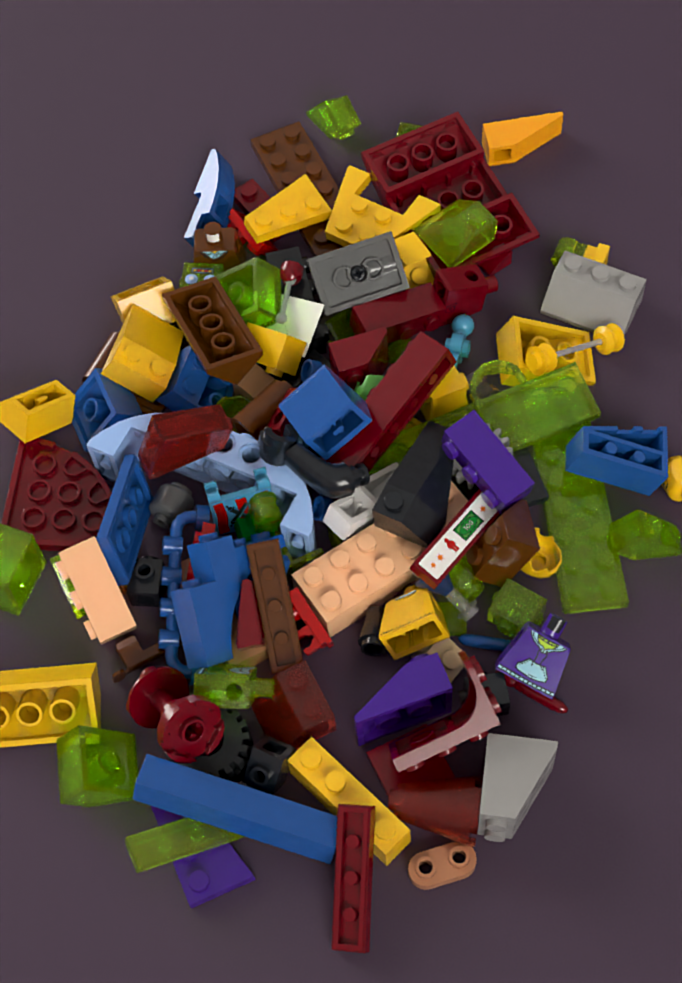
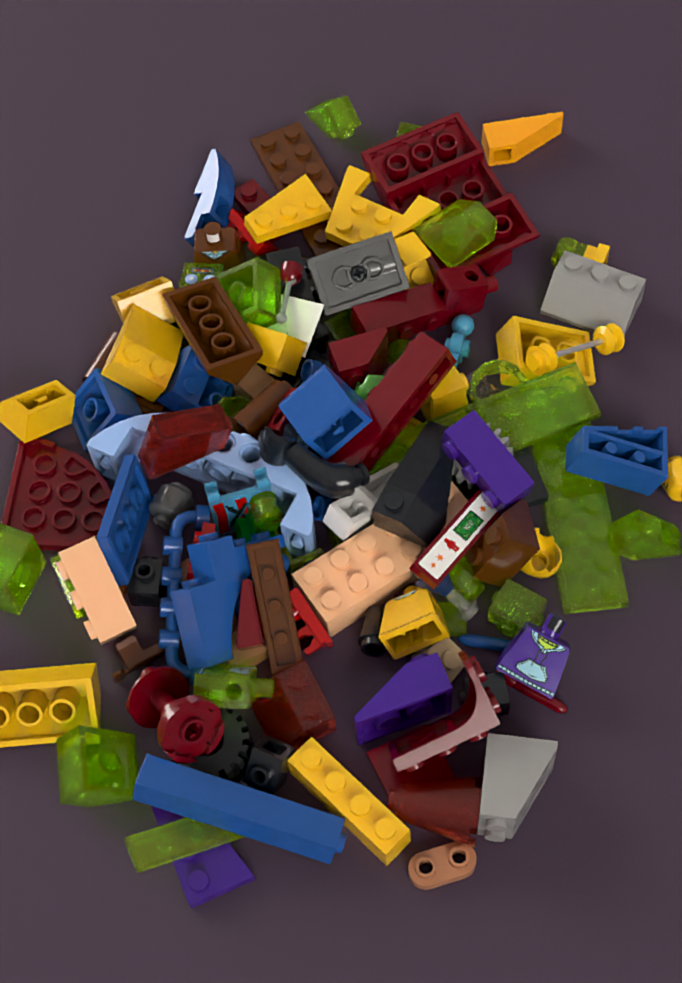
dark red tile [331,804,375,954] -> none

